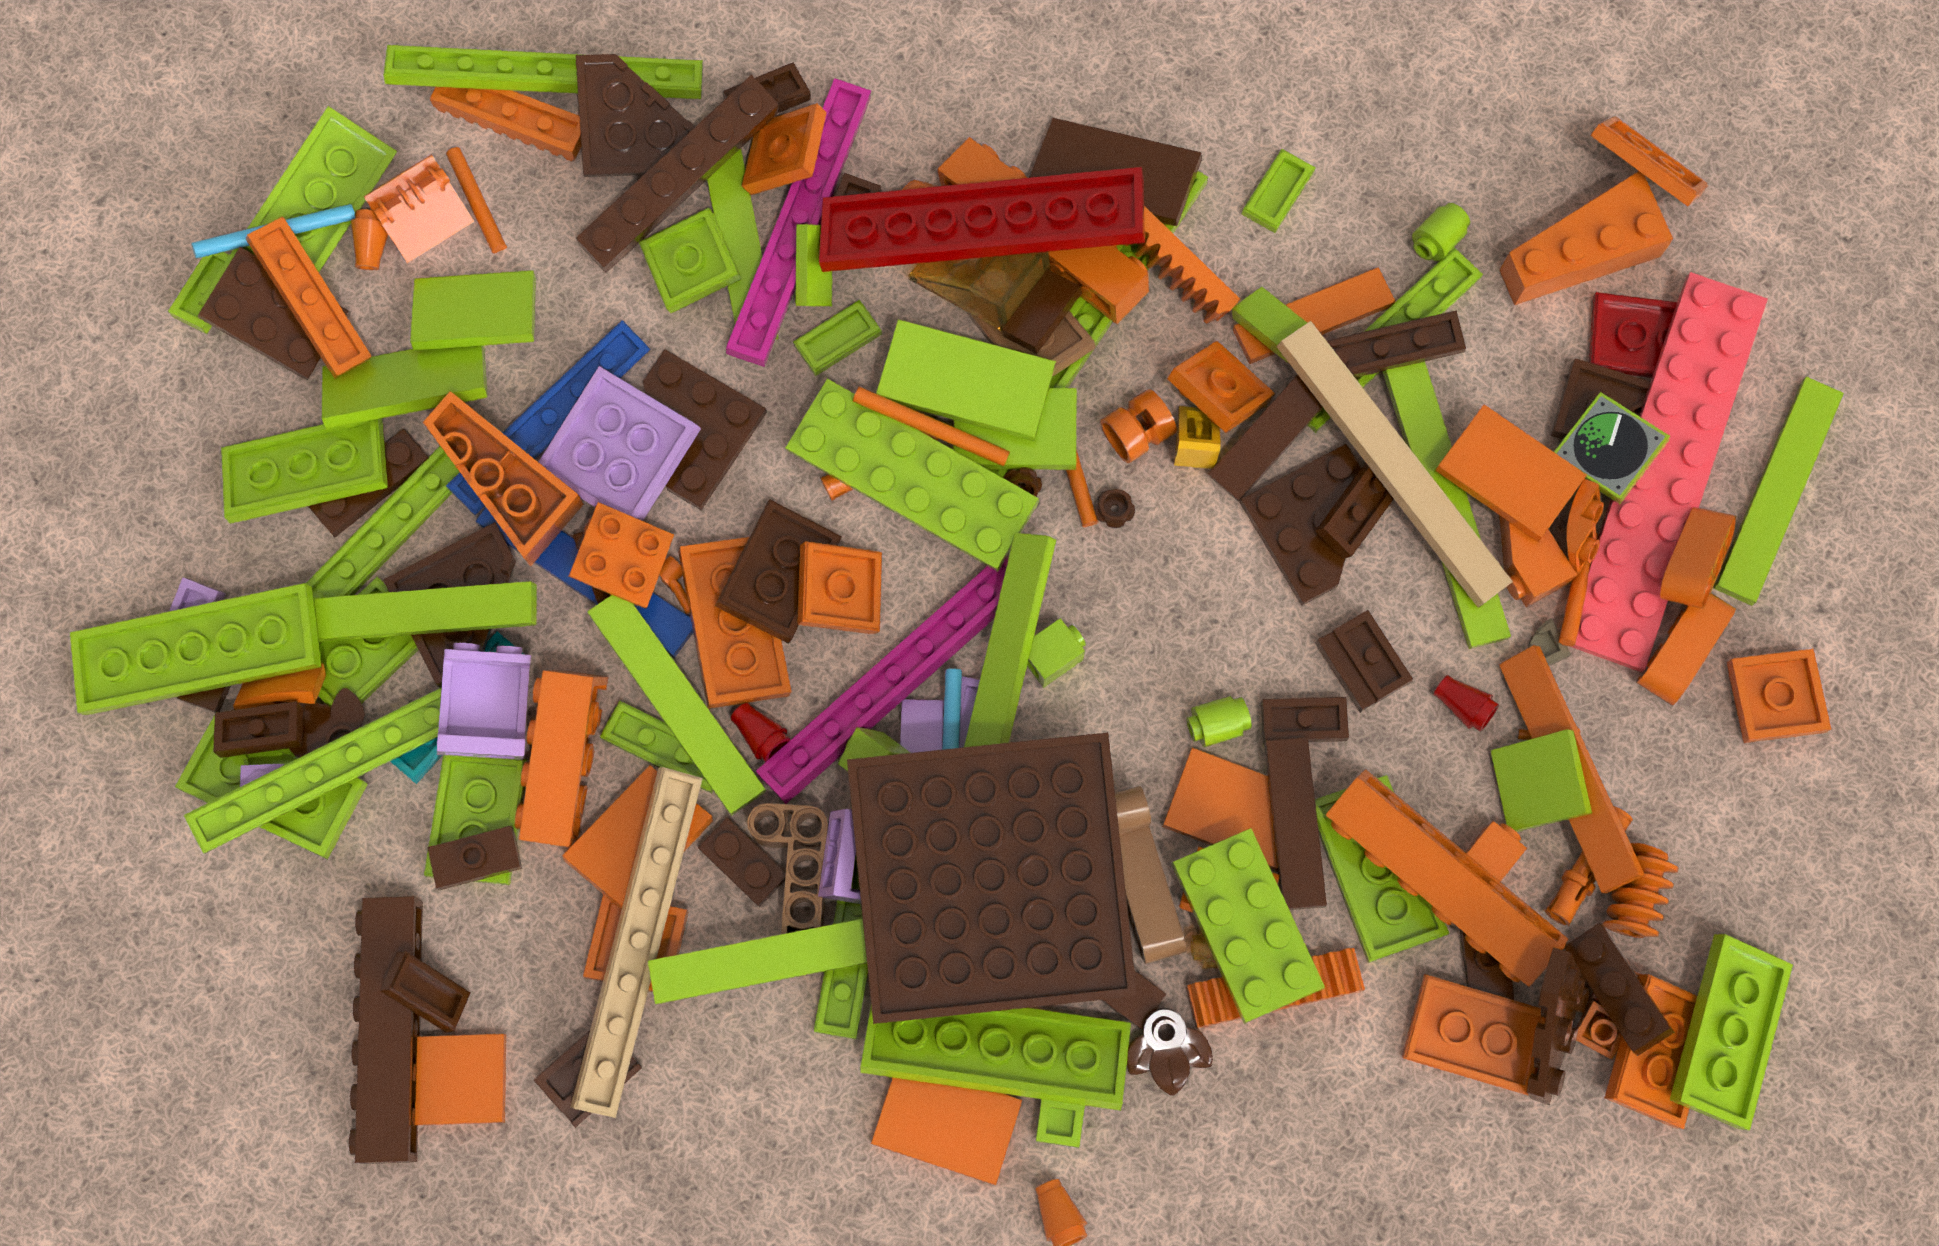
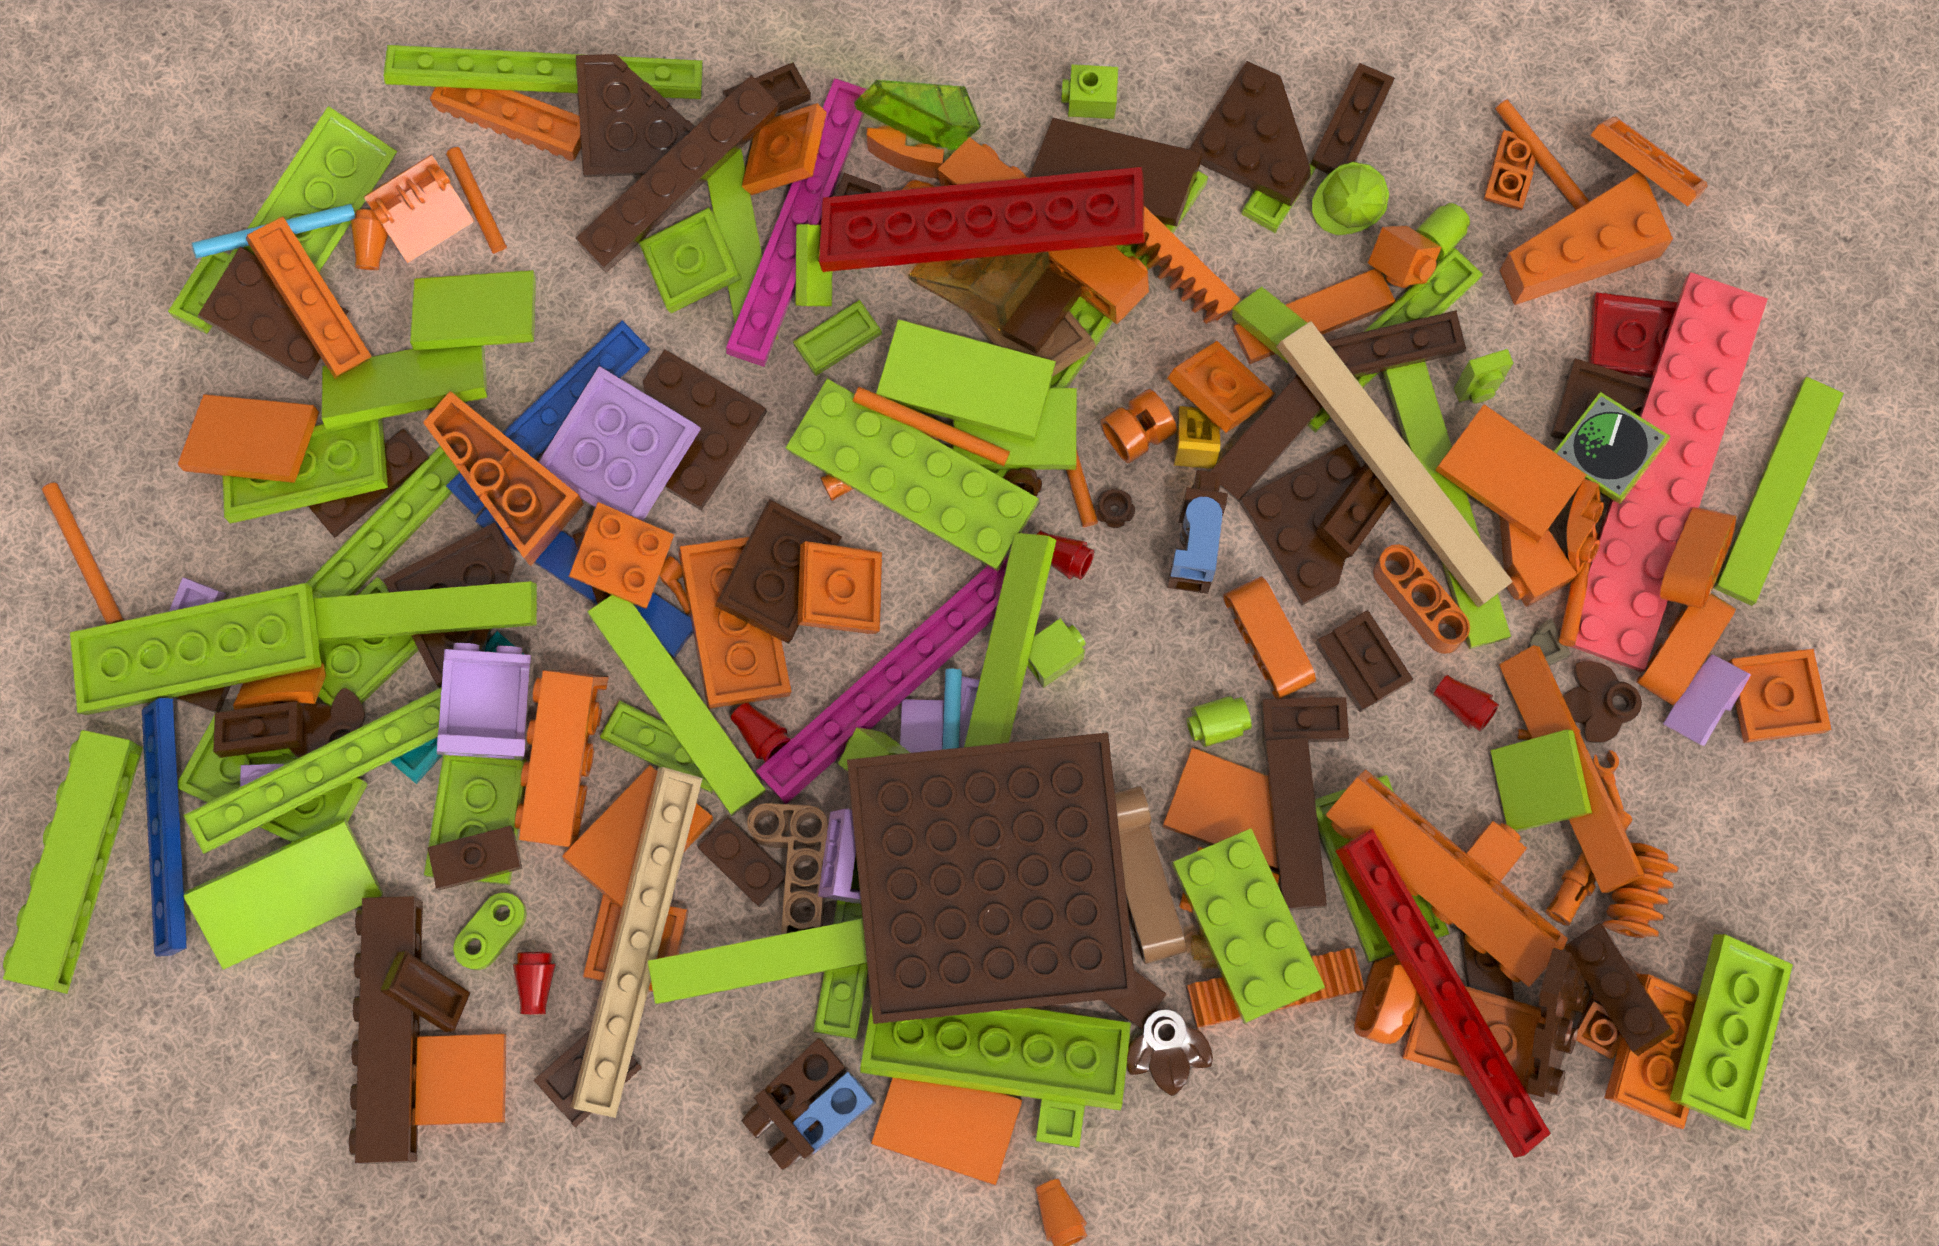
none -> lime brick [3,730,143,994]
none -> orange bar [42,483,124,624]
none -> blue tile [142,698,187,957]
none -> orange tile [177,394,319,483]
none -> lime tile [183,818,383,970]
none -> lime plate [453,892,527,970]
none -> red cone [513,952,556,1015]
none -> reddish brown hips [741,1038,876,1170]
none -> clear neon green slope [854,80,981,150]
none -> orange slope [866,126,945,179]
none -> red cone [1036,530,1094,580]
none -> lime brick [1061,64,1118,119]
none -> medium blue hips [1167,470,1228,594]
none -> reddish brown plate [1189,61,1311,206]
none -> orange beam [1223,576,1316,699]
none -> reddish brown plate [1311,63,1395,174]
none -> lime piece [1312,161,1389,235]
none -> red tile [1335,828,1551,1158]
none -> orange piece [1354,954,1420,1044]
none -> orange brick [1368,225,1442,288]
none -> orange beam [1373,544,1470,654]
none -> lime plate [1454,349,1514,404]
none -> orange slope [1483,130,1536,211]
none -> orange bar [1495,99,1590,210]
none -> reddish brown plate [1563,661,1642,743]
none -> orange hand [1592,750,1624,810]
none -> lavender slope [1663,654,1751,746]

